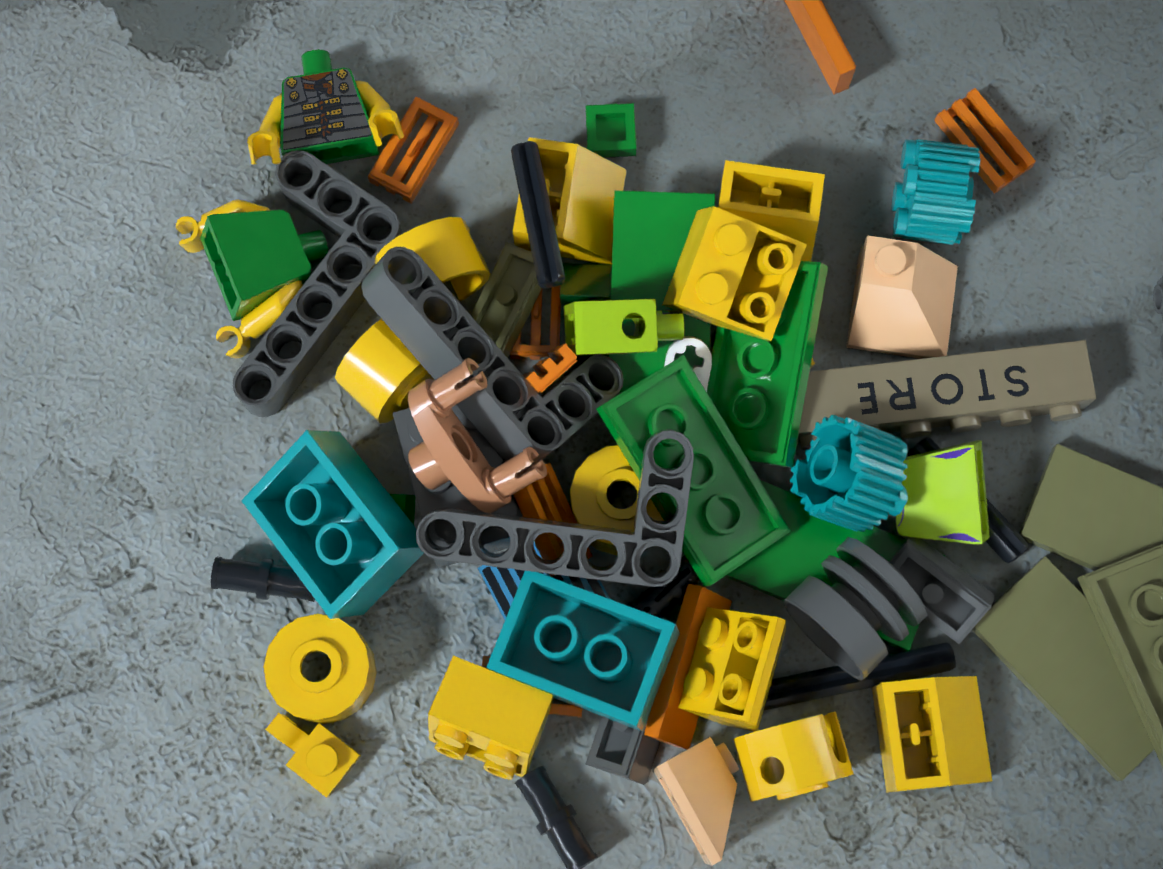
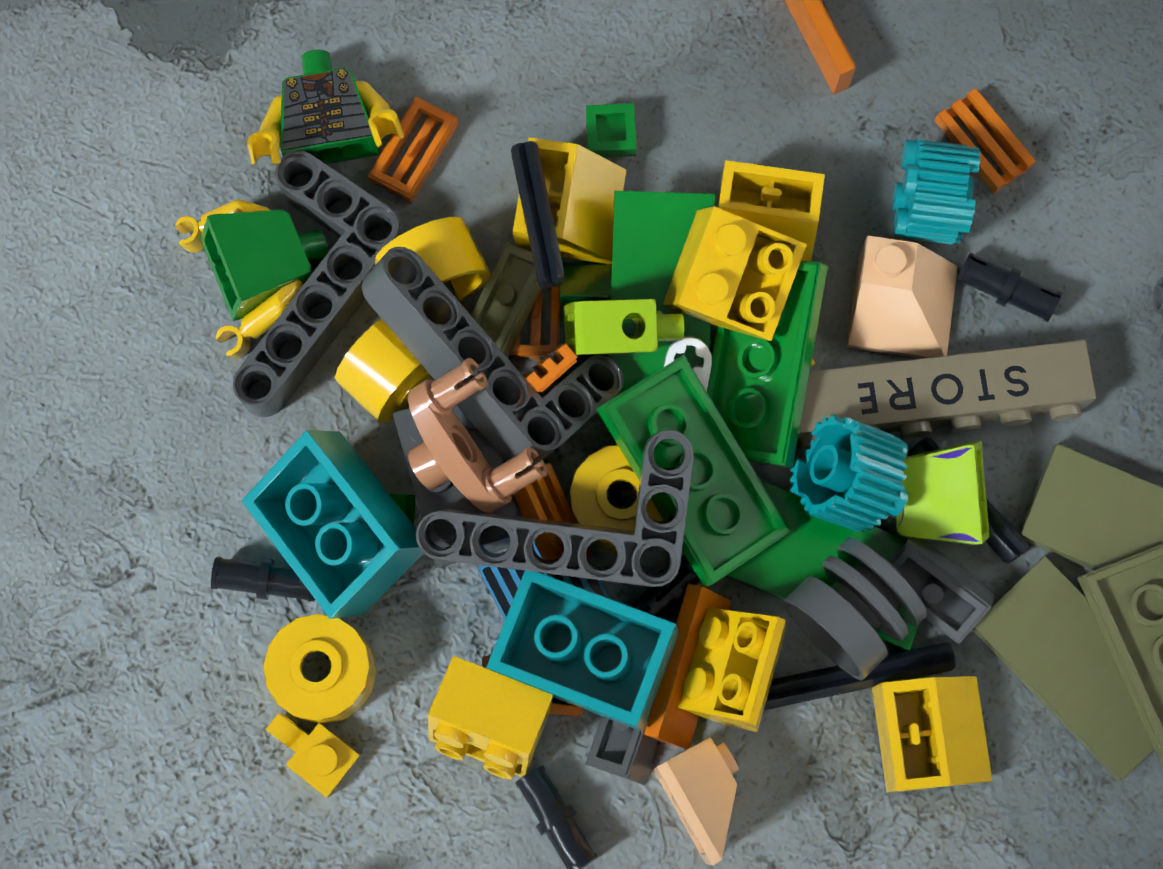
yellow piece [733,711,854,802] -> none
none -> black pin [956,252,1062,322]

